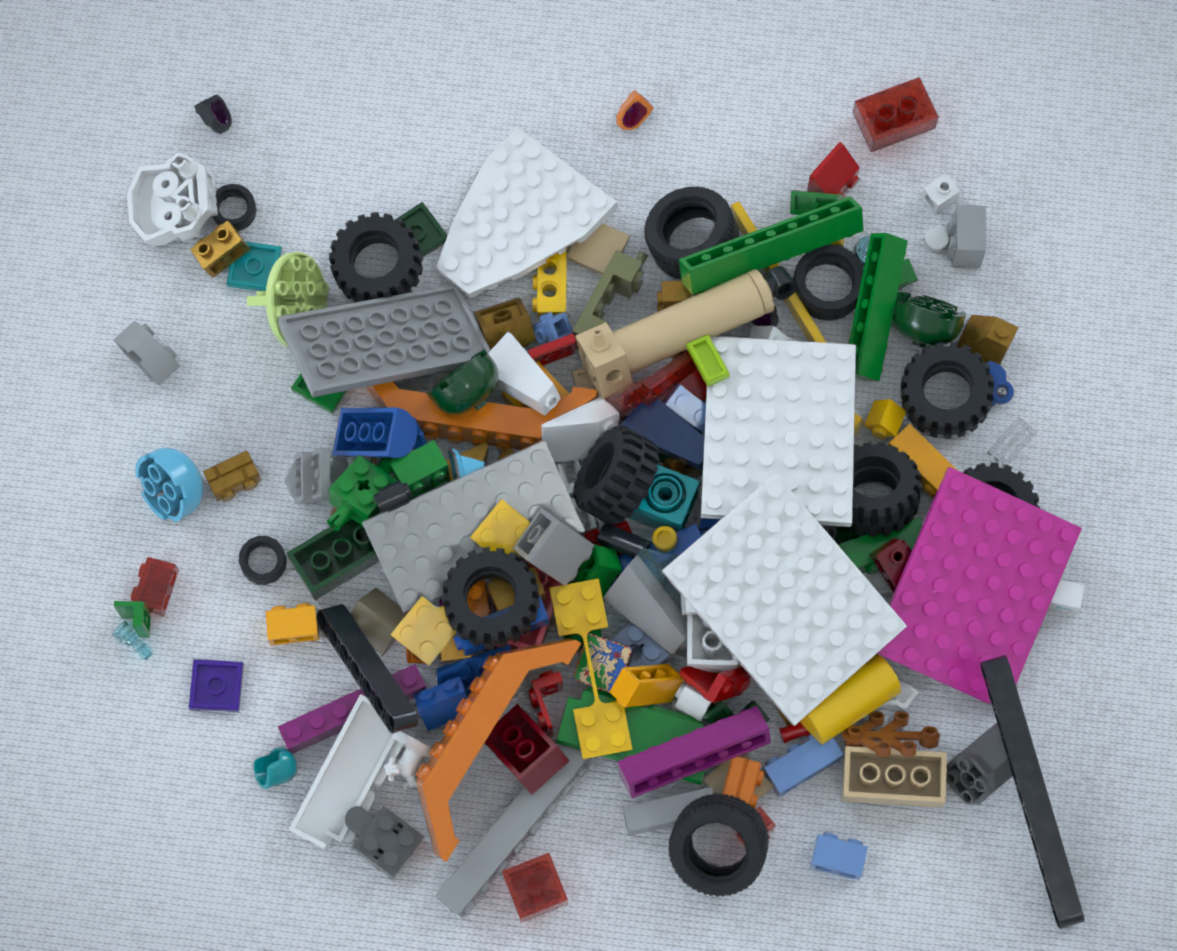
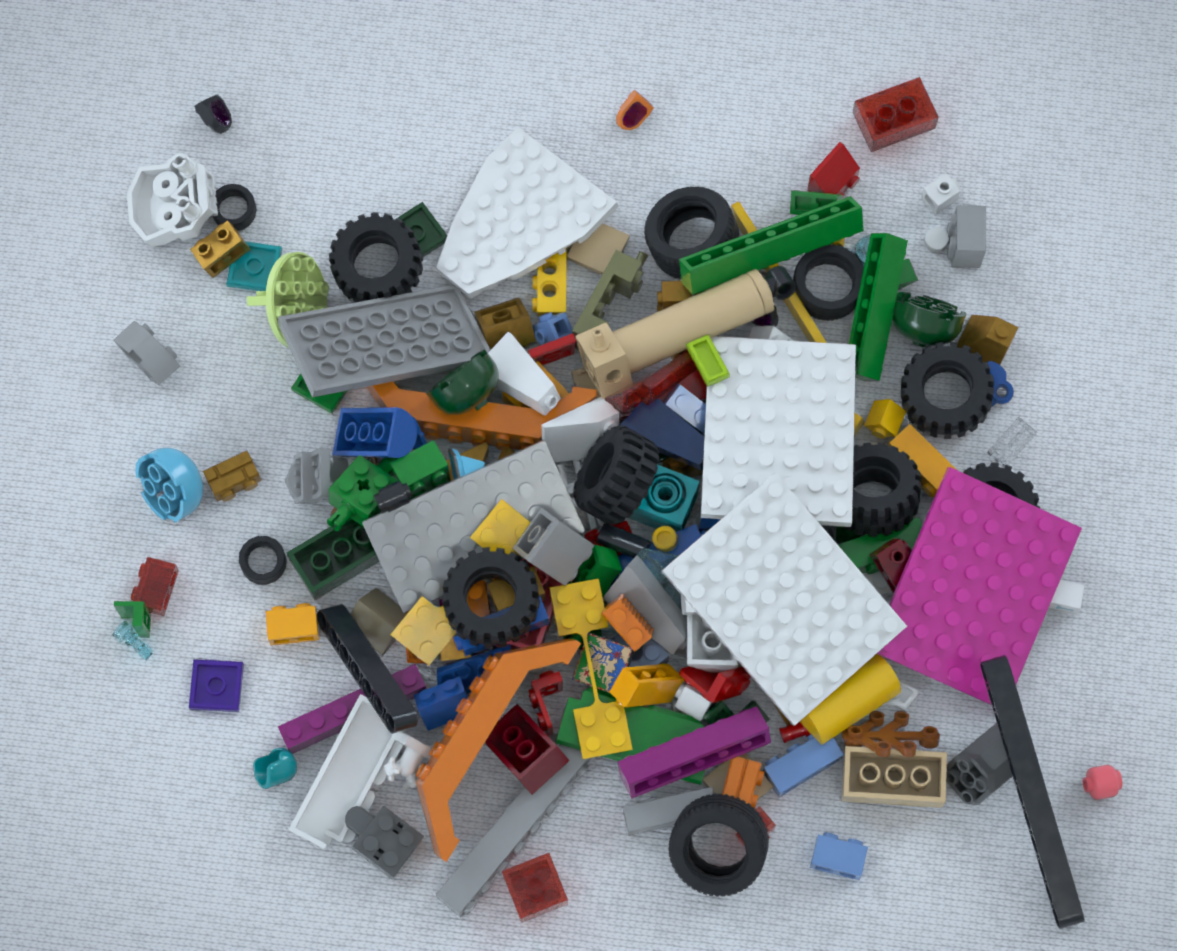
none -> orange brick [602,594,654,652]
none -> coral head [1083,765,1123,800]

